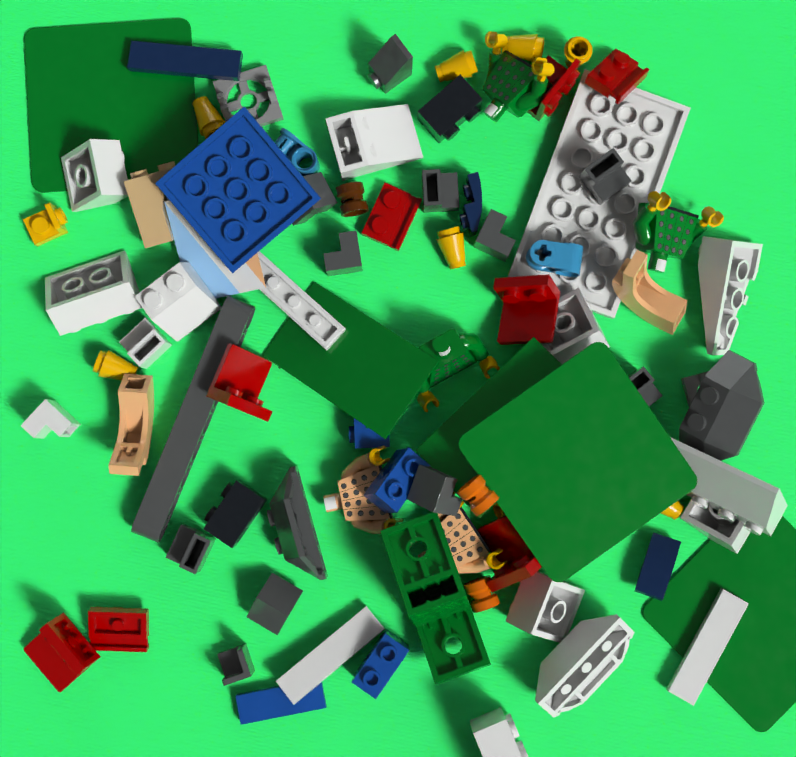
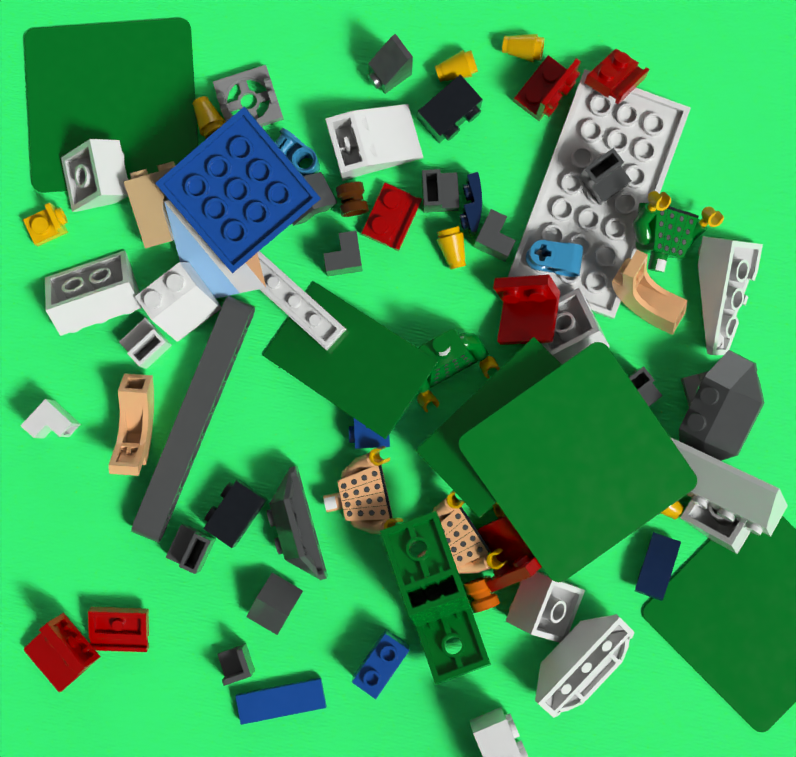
yellow cone [93,350,138,380] -> none
dark blue tile [127,41,243,81] -> none
red bracket [206,343,273,422] -> none
white tile [276,606,385,705] -> none
blue brick [363,447,430,513] -> none
dark grey piece [407,464,462,516] -> none
orange wheel [457,474,499,516] -> none
green torso [483,31,554,123] -> none
yellow cone [564,36,593,68] -> none
white tile [666,588,749,706] -> none

